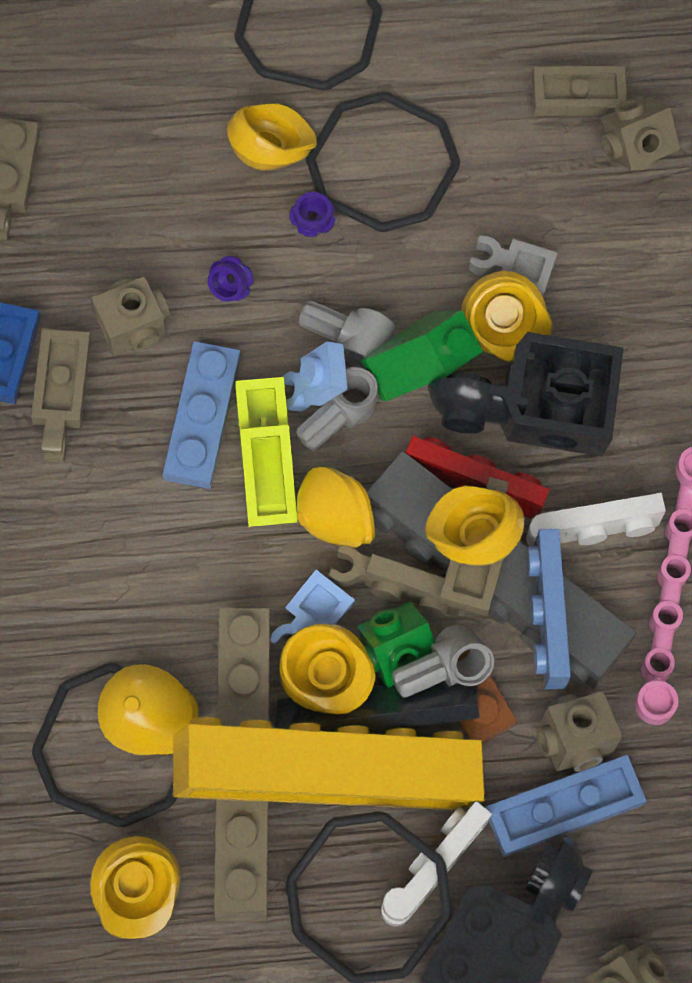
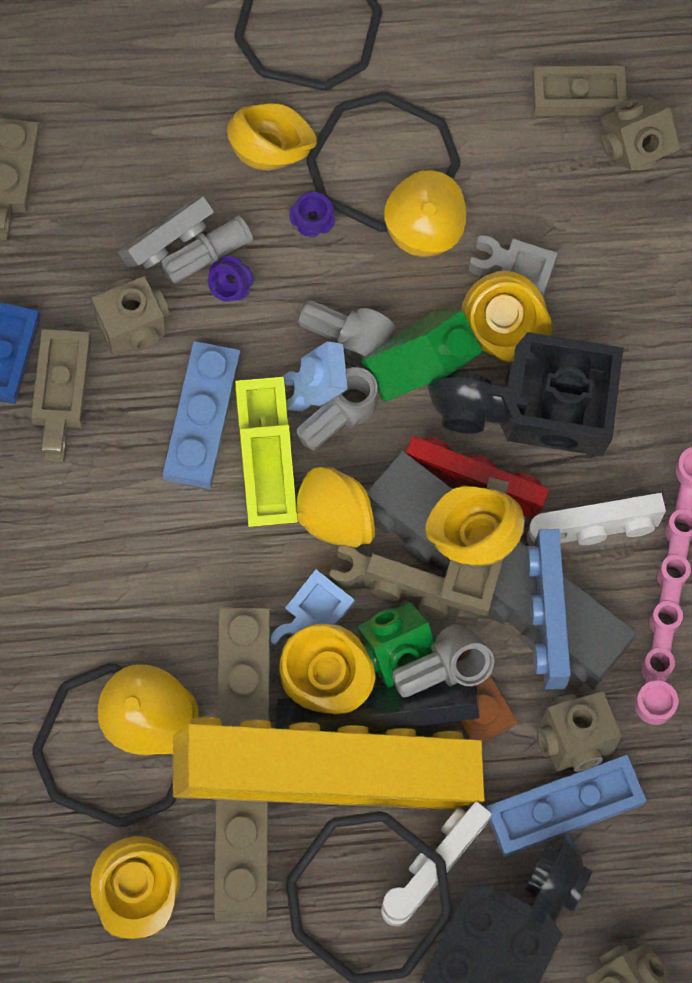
none -> light grey plate [117,196,214,269]
none -> light grey axle [161,215,253,283]
none -> yellow hat [384,170,466,257]

